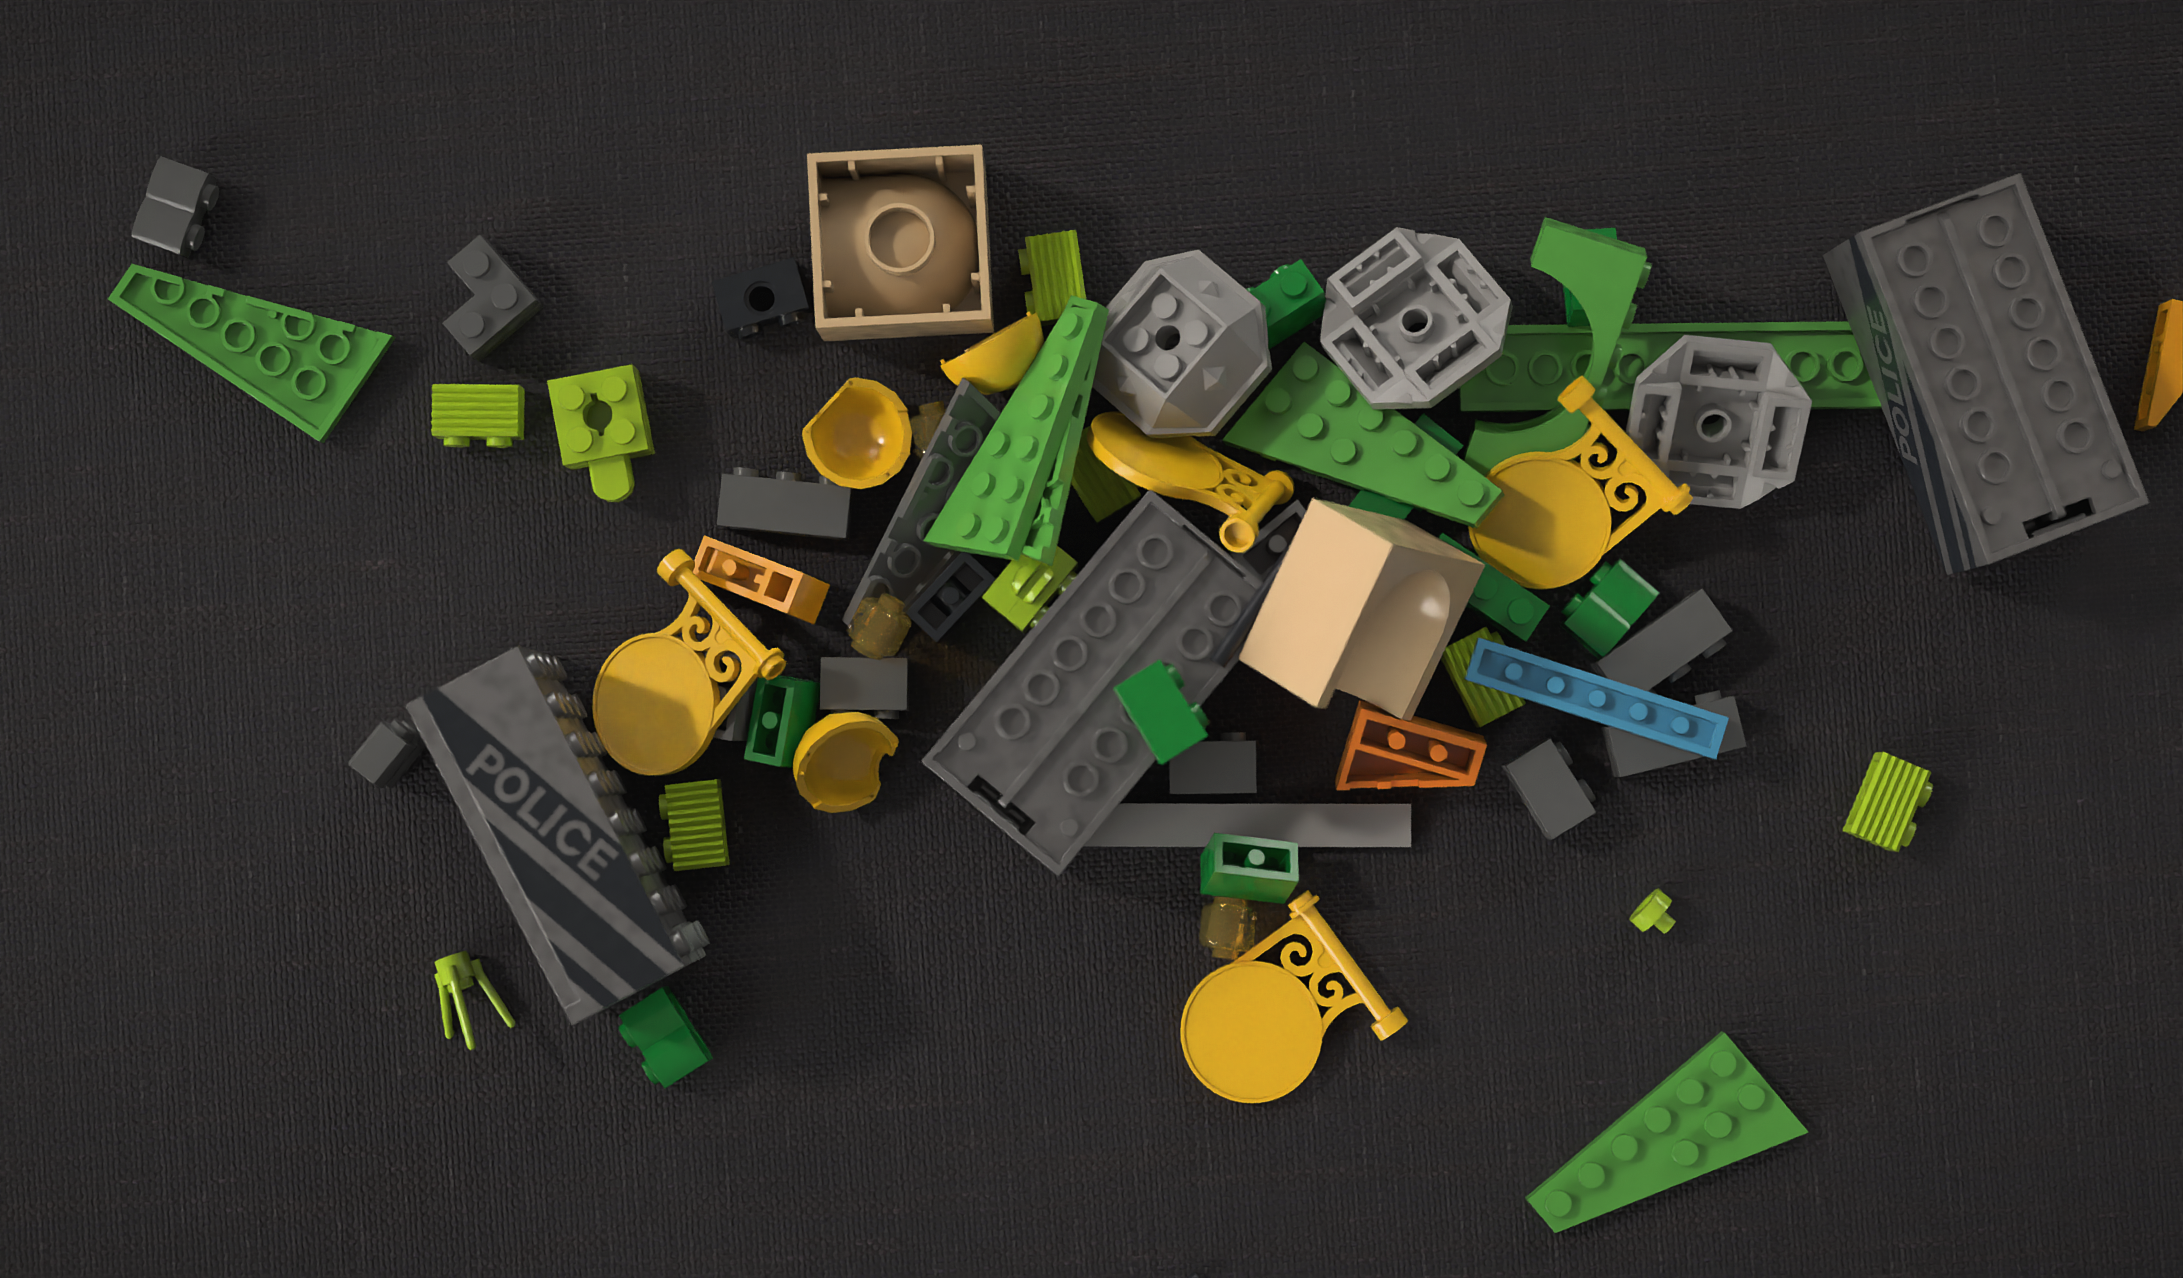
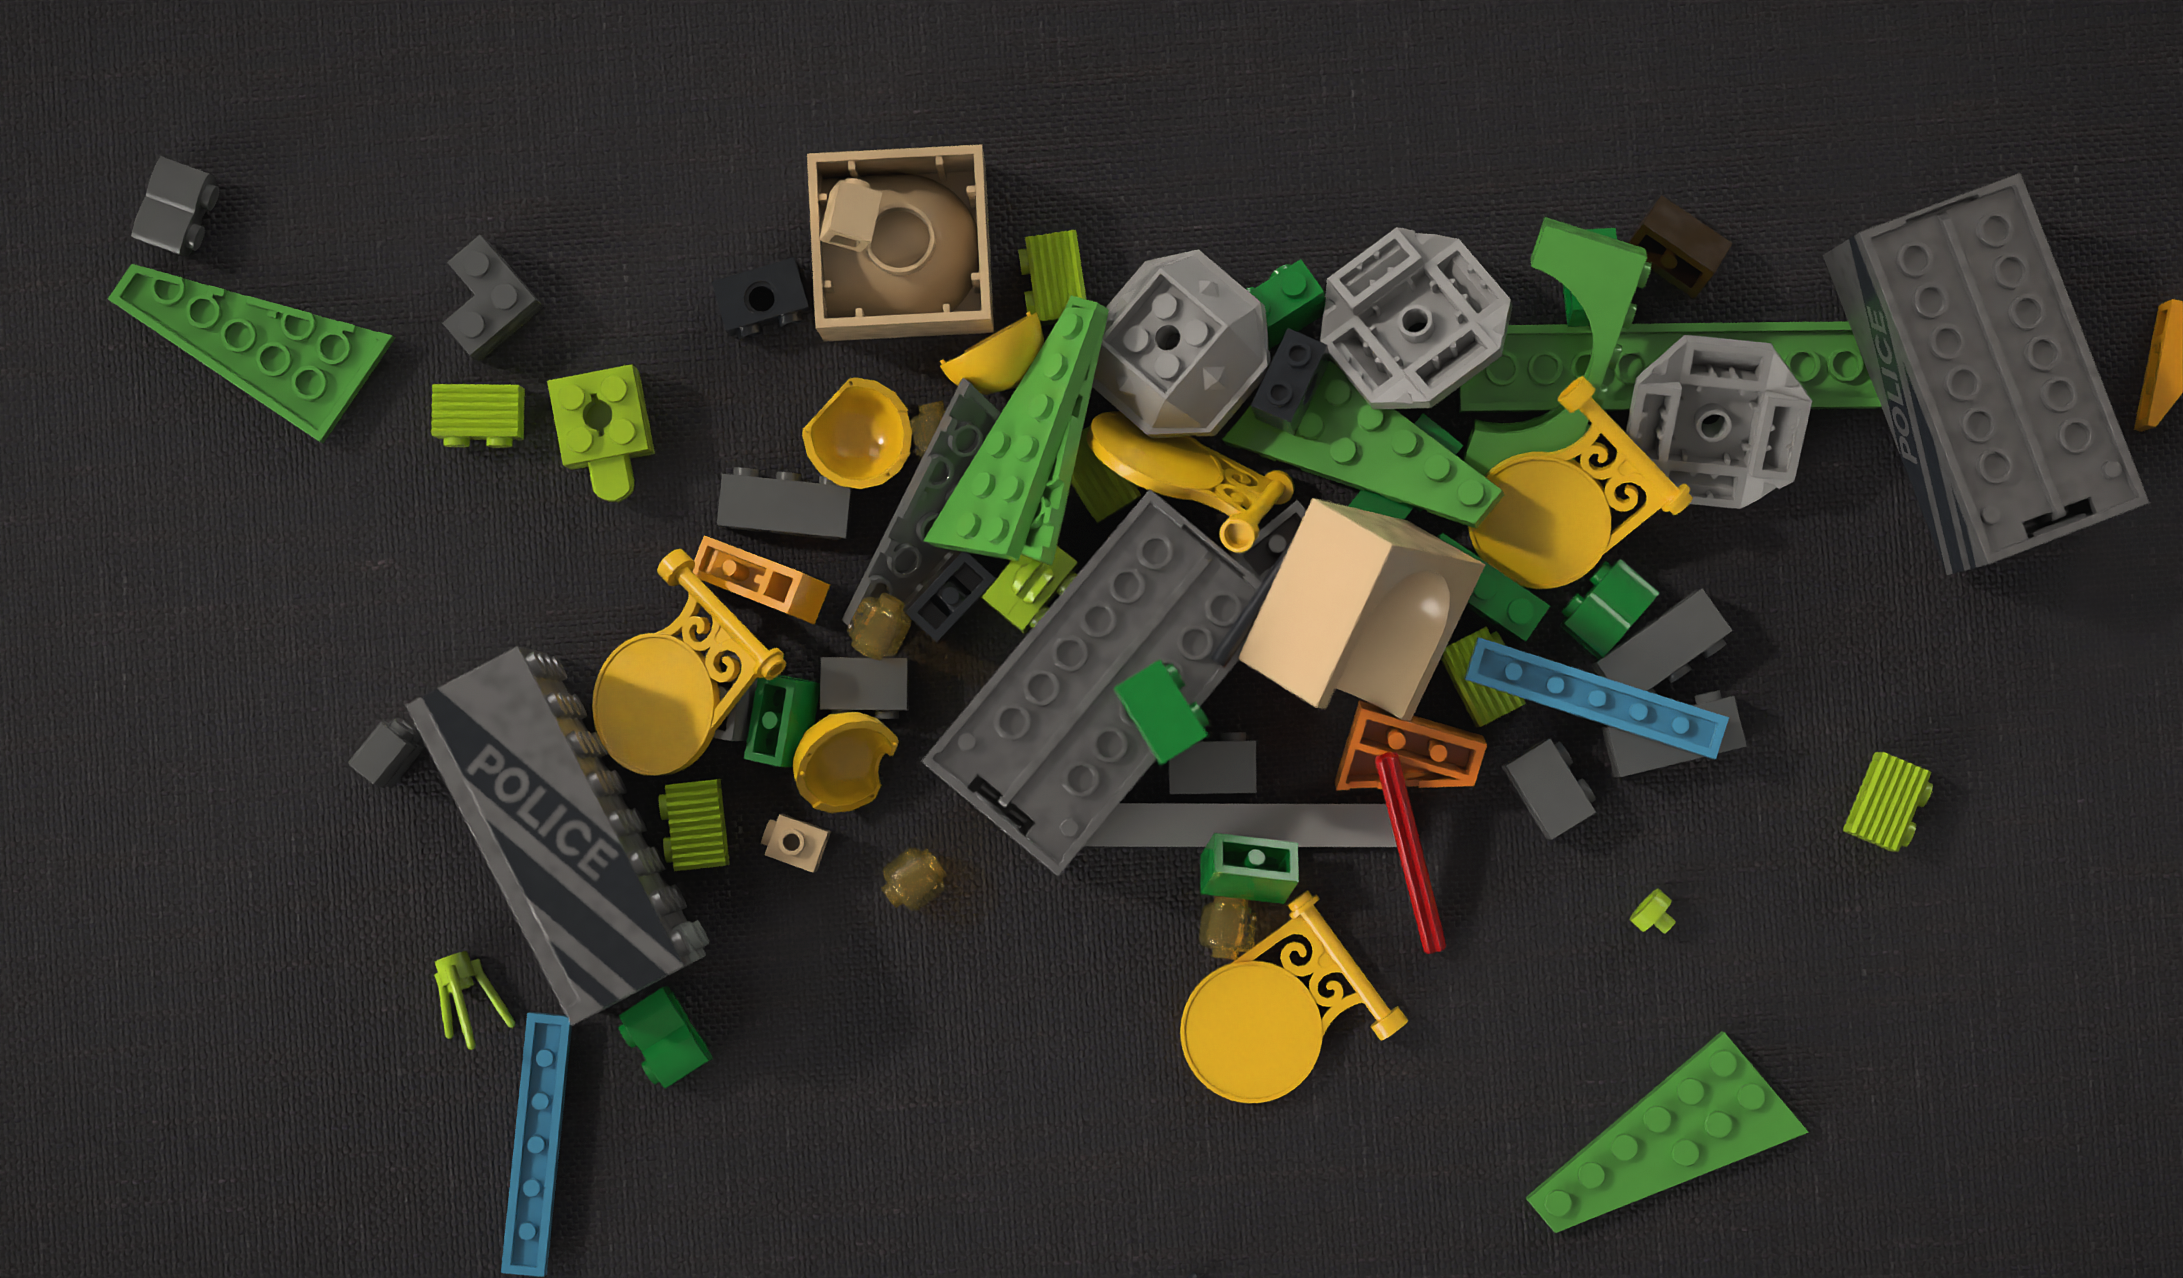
none -> dark azure plate [501,1012,572,1277]
none -> tan brick [761,814,831,873]
none -> tan brick [819,178,882,252]
none -> clear yellow head [881,847,947,911]
none -> black brick [1251,328,1331,435]
none -> red axle [1375,752,1446,954]
none -> dark brown brick [1628,195,1732,298]

